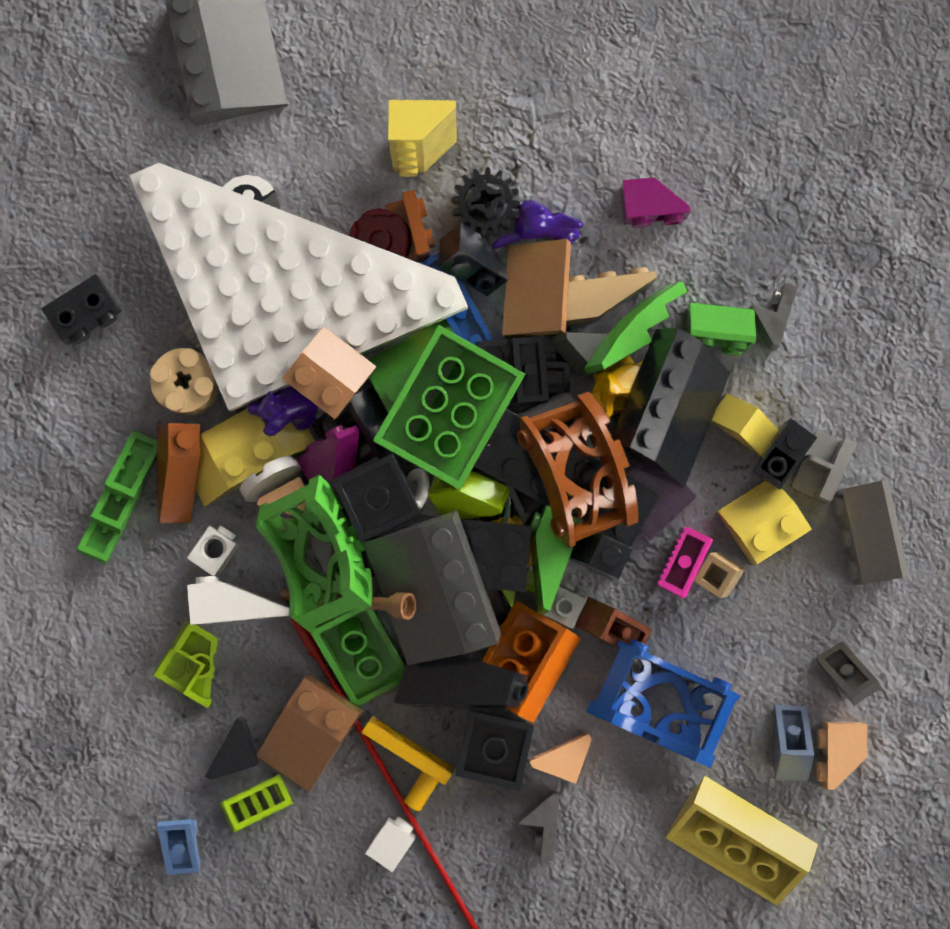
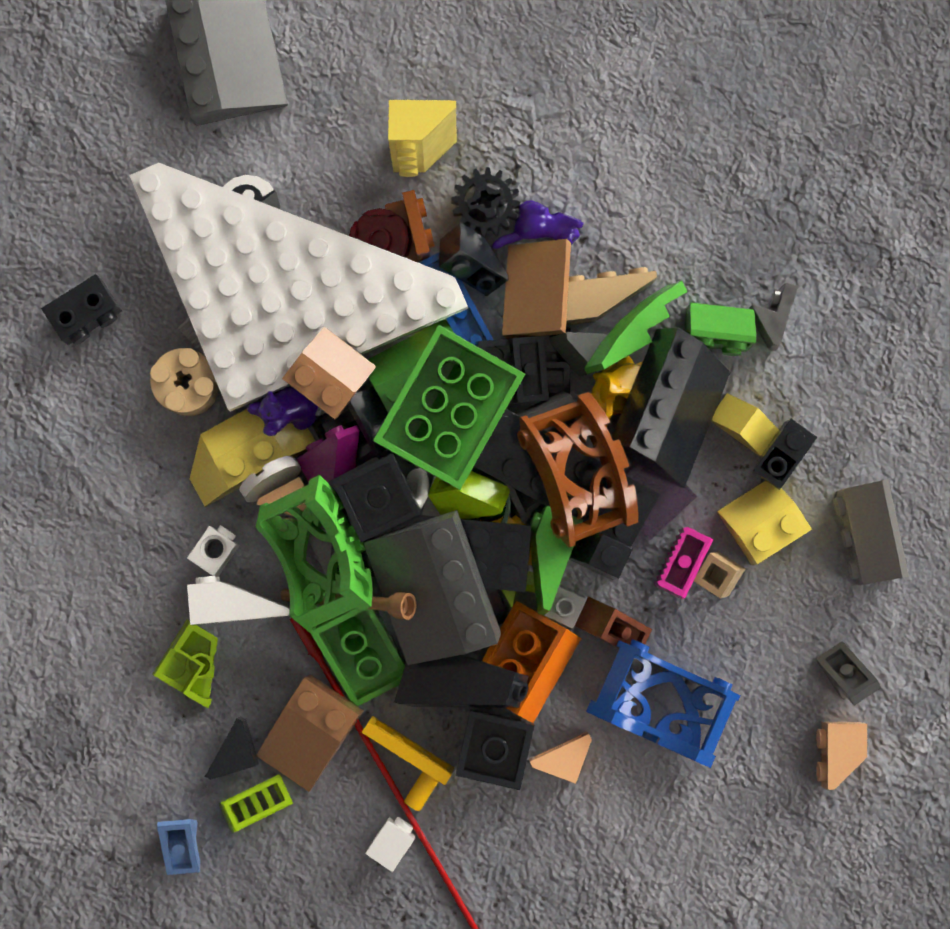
bright green slope [77,430,157,565] -> none
dark orange slope [157,423,200,523] -> none
flat silver slope [517,791,560,861] -> none
magenta slope [620,177,690,228] -> none
light yellow slope [665,776,818,906] -> none
sand blue slope [772,705,814,782] -> none
light grey panel [791,431,857,504] -> none

